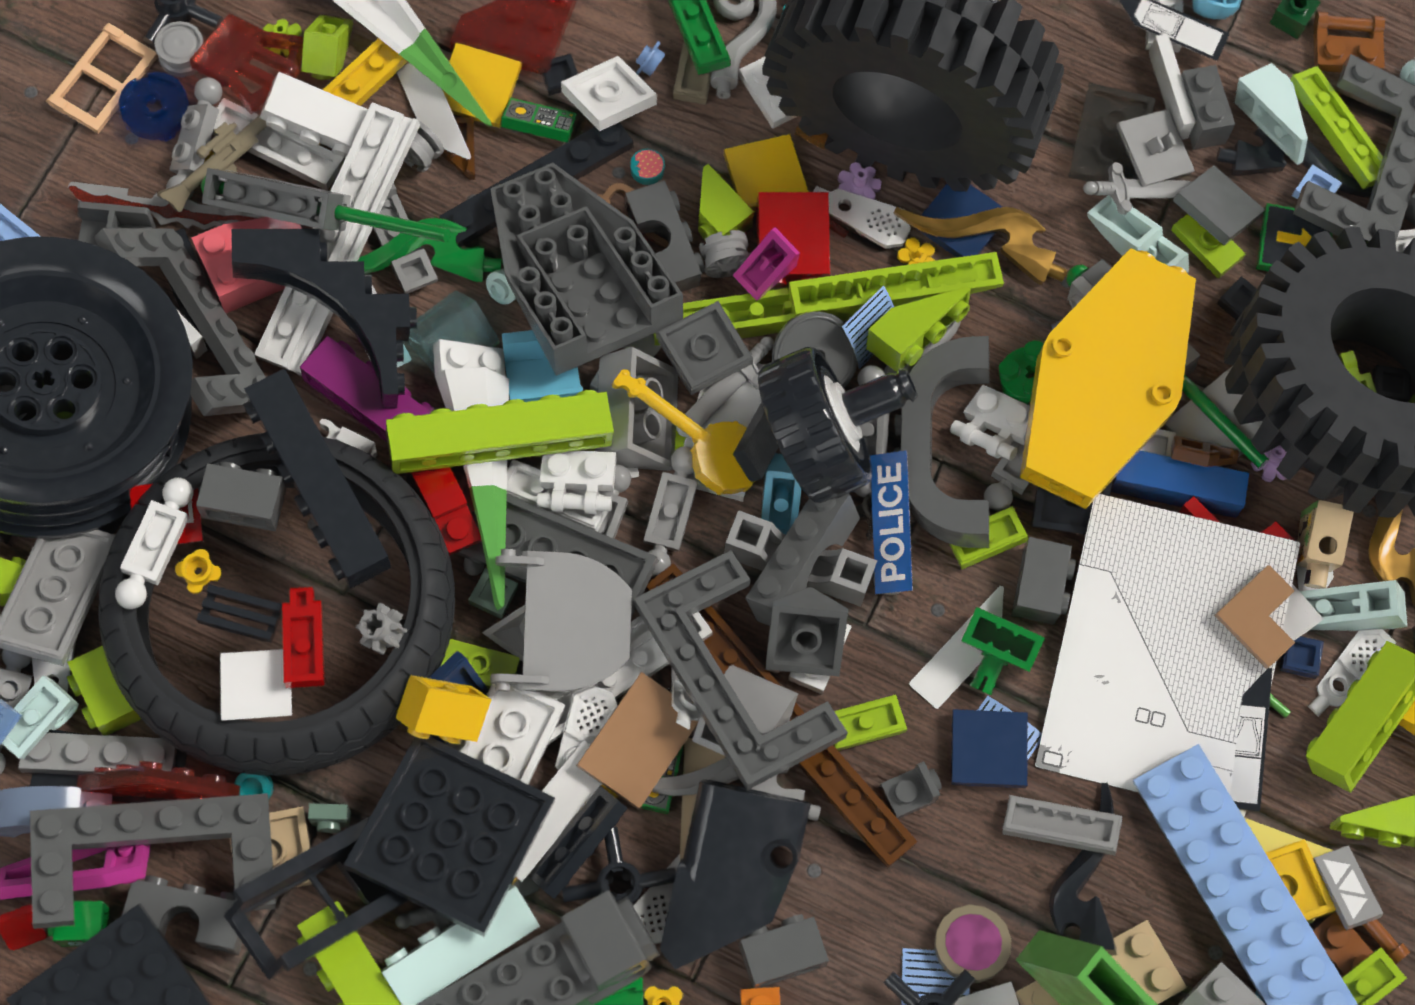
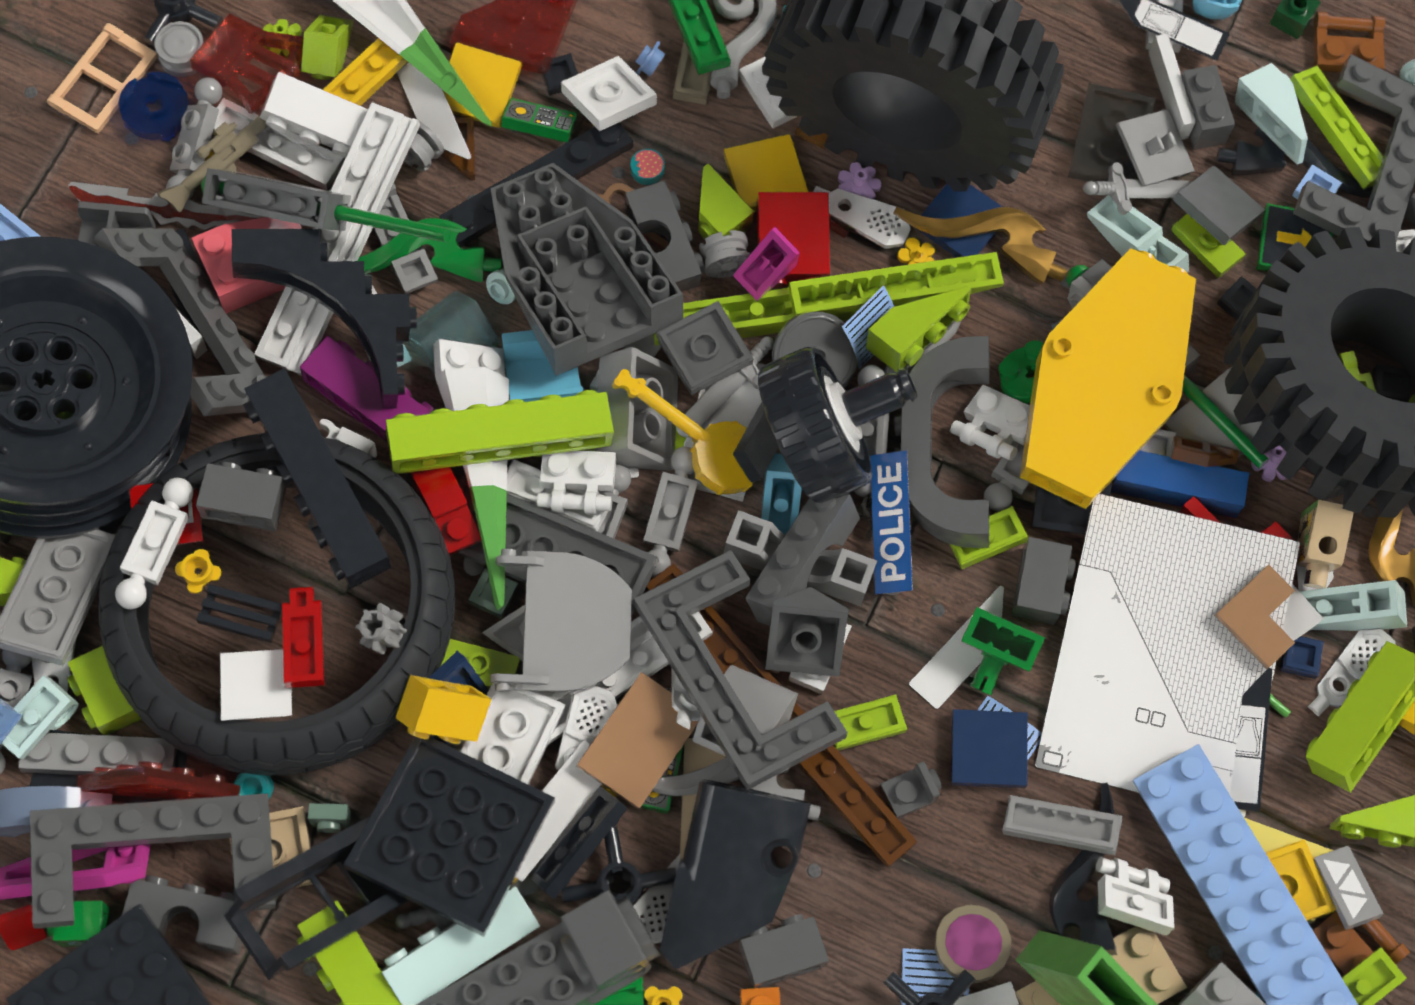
none -> white plate [1096,857,1174,936]

